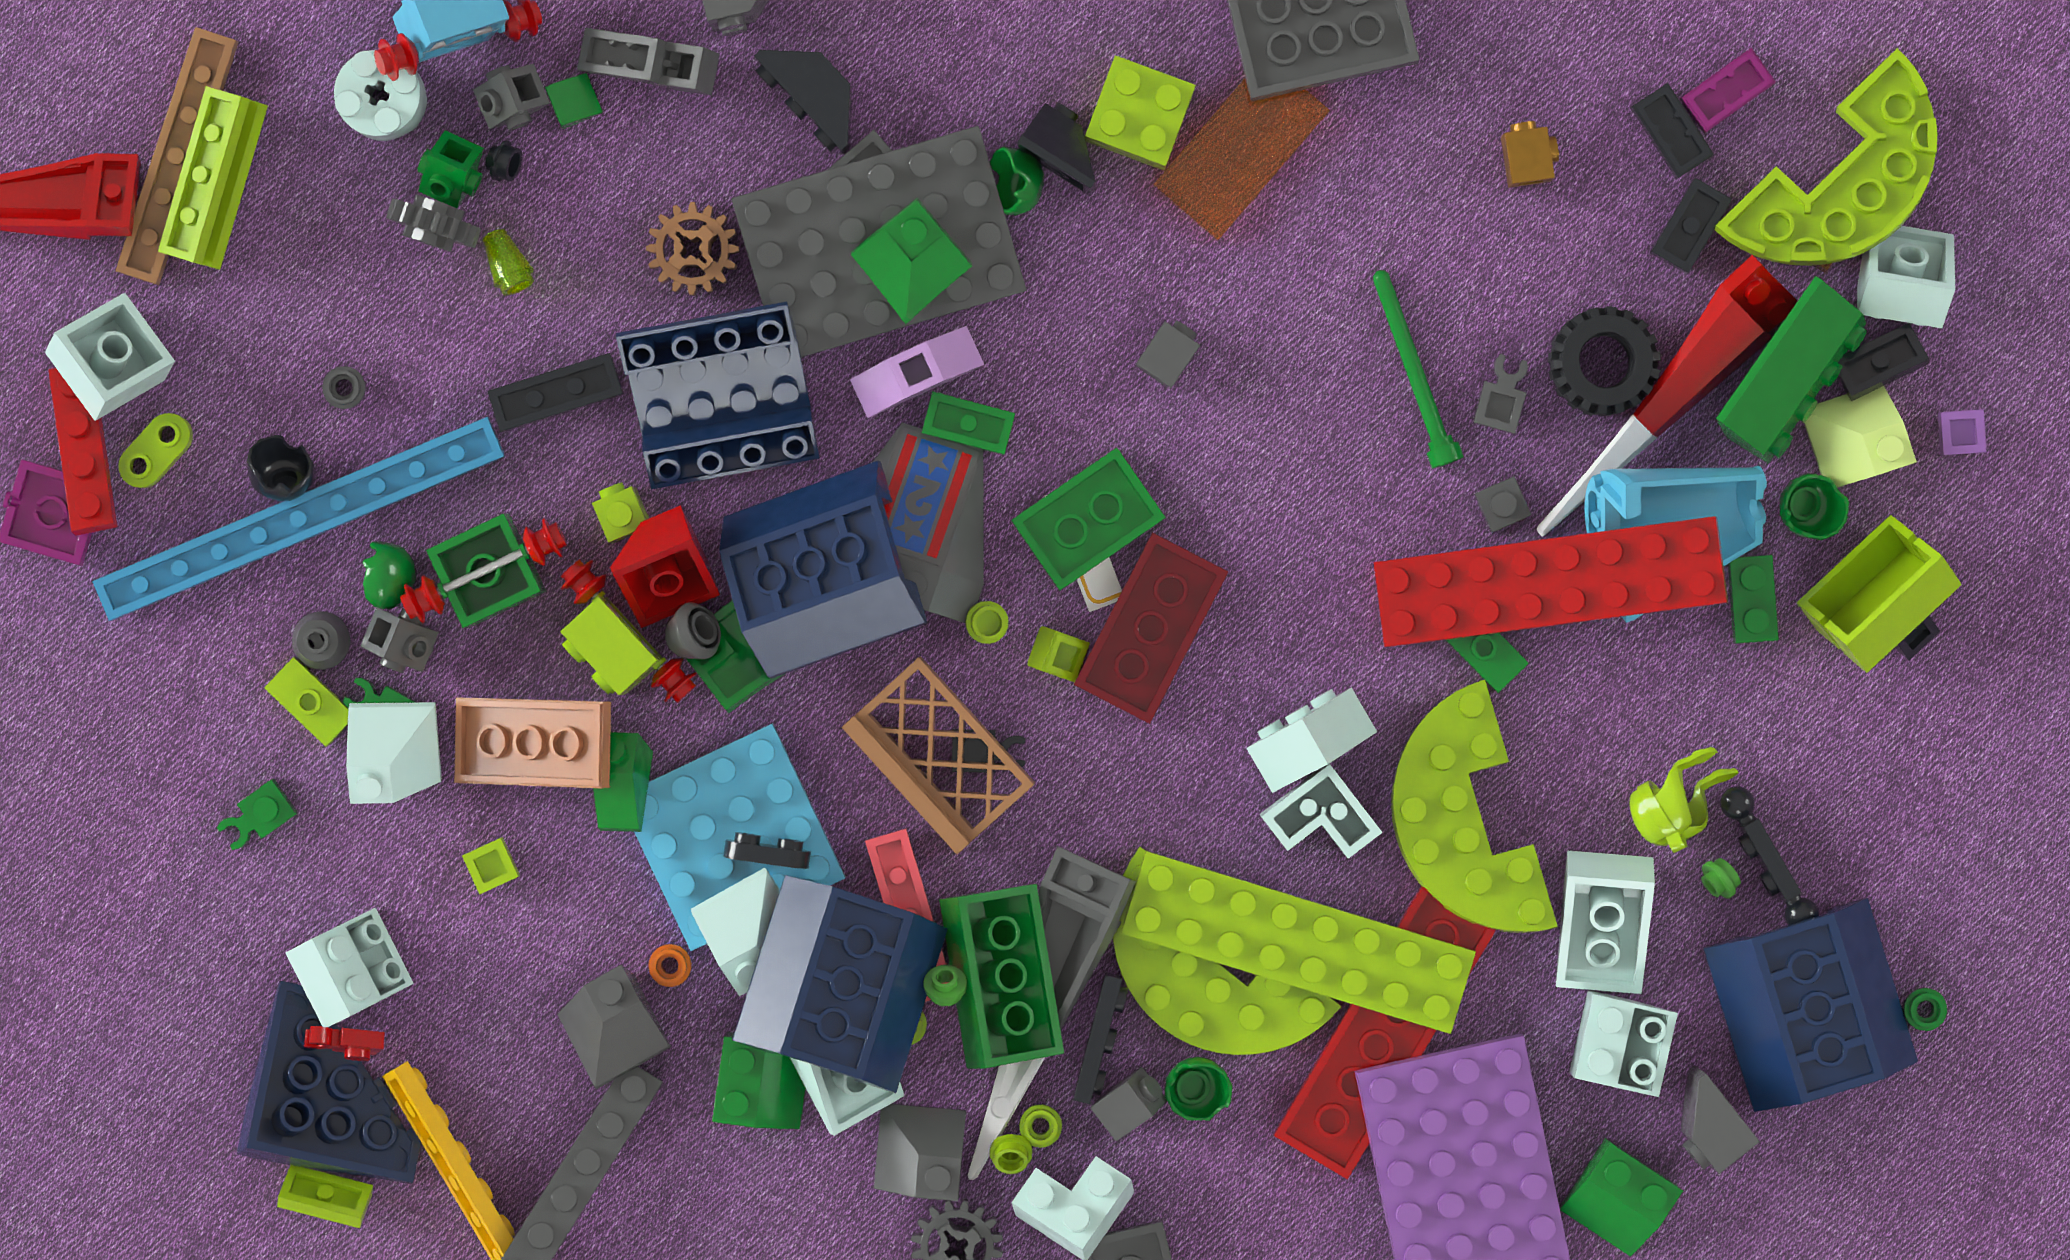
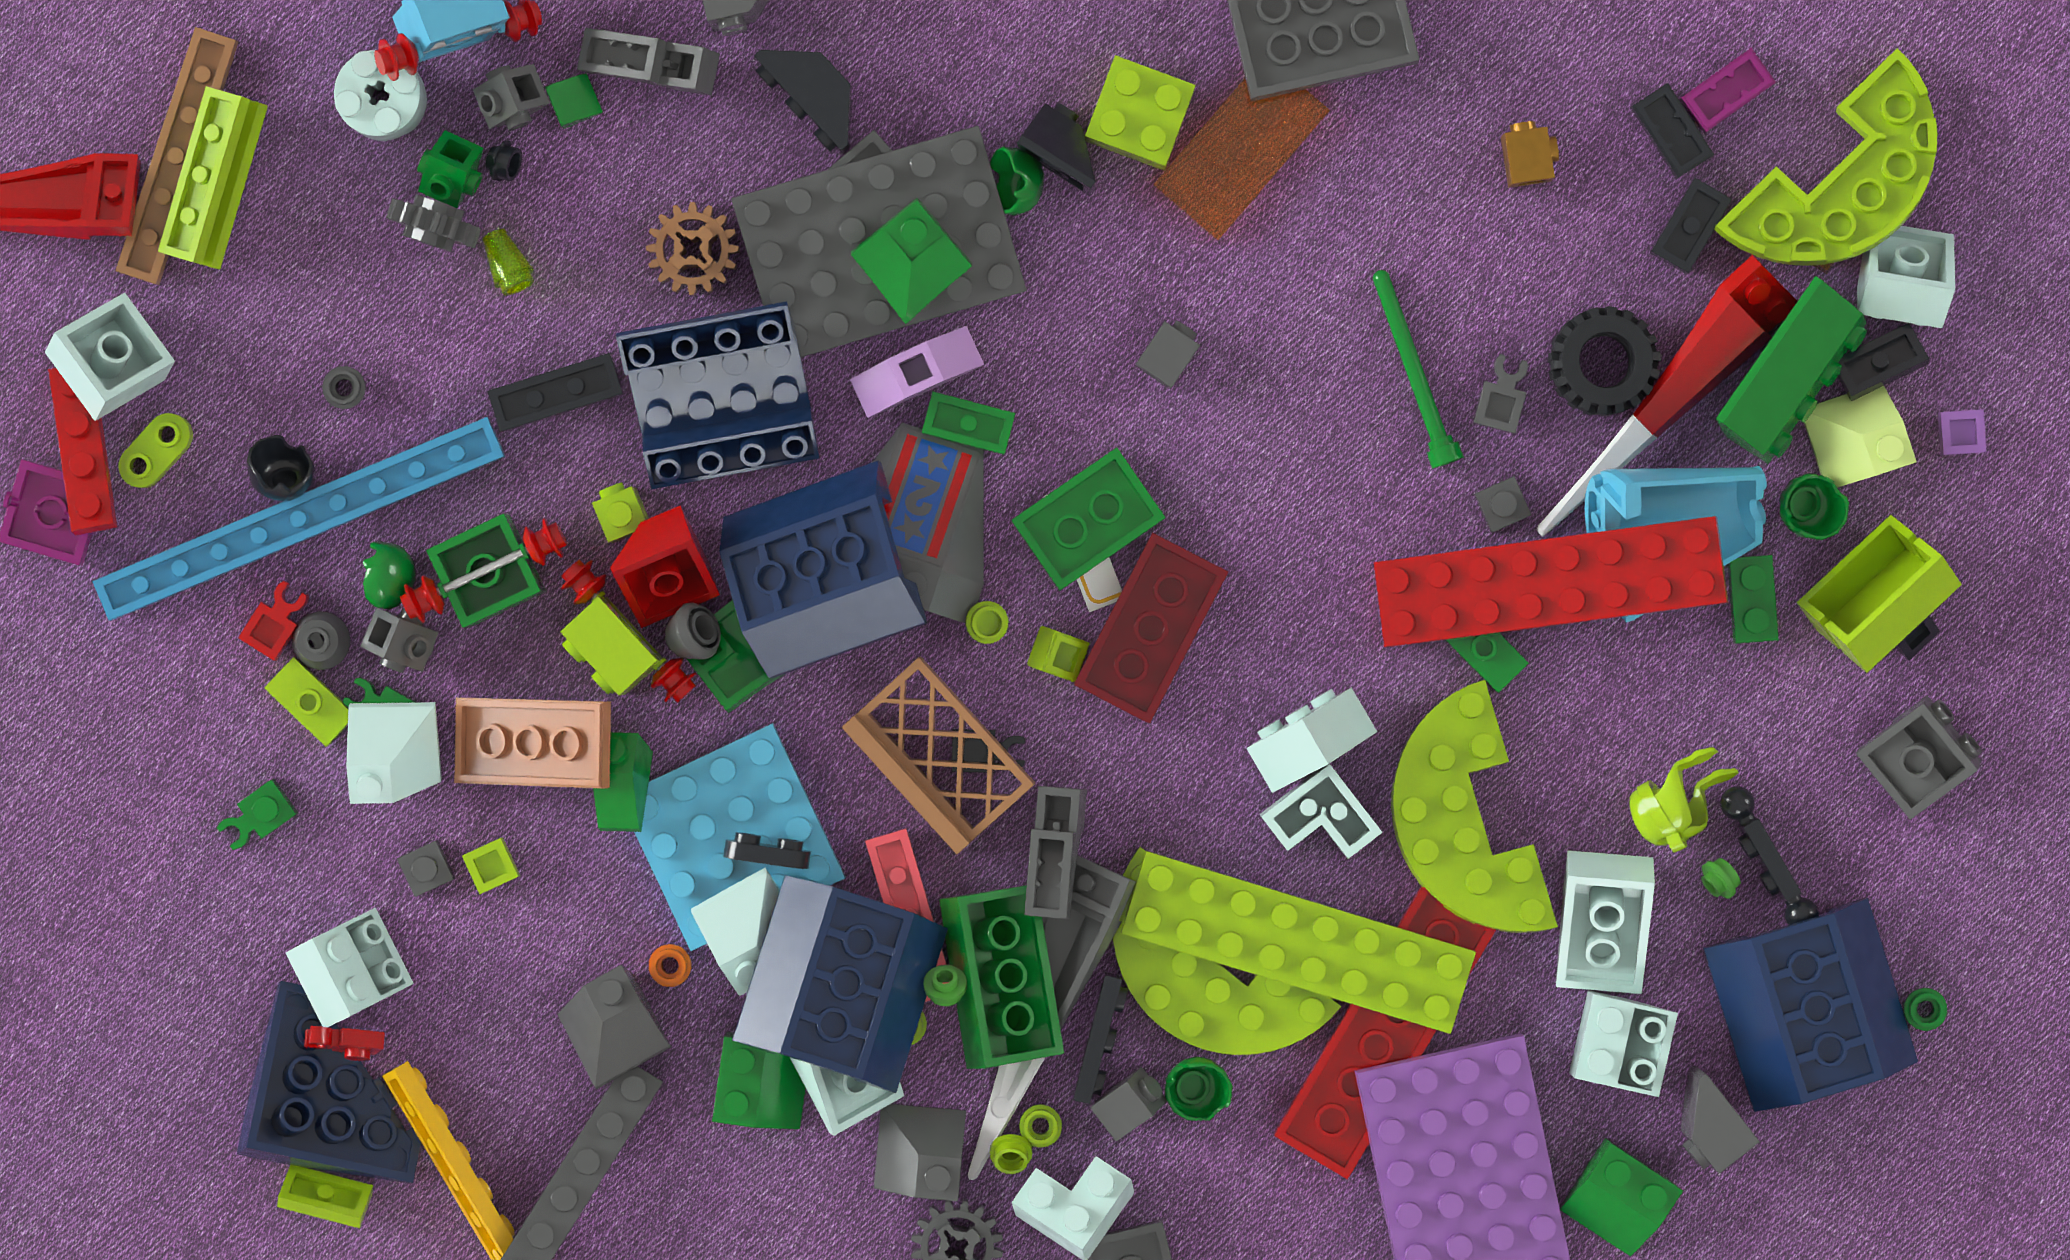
none -> red plate [238,581,309,661]
none -> dark grey plate [397,840,455,897]
none -> dark grey slope [1024,786,1087,919]
none -> dark grey plate [1856,695,1982,820]

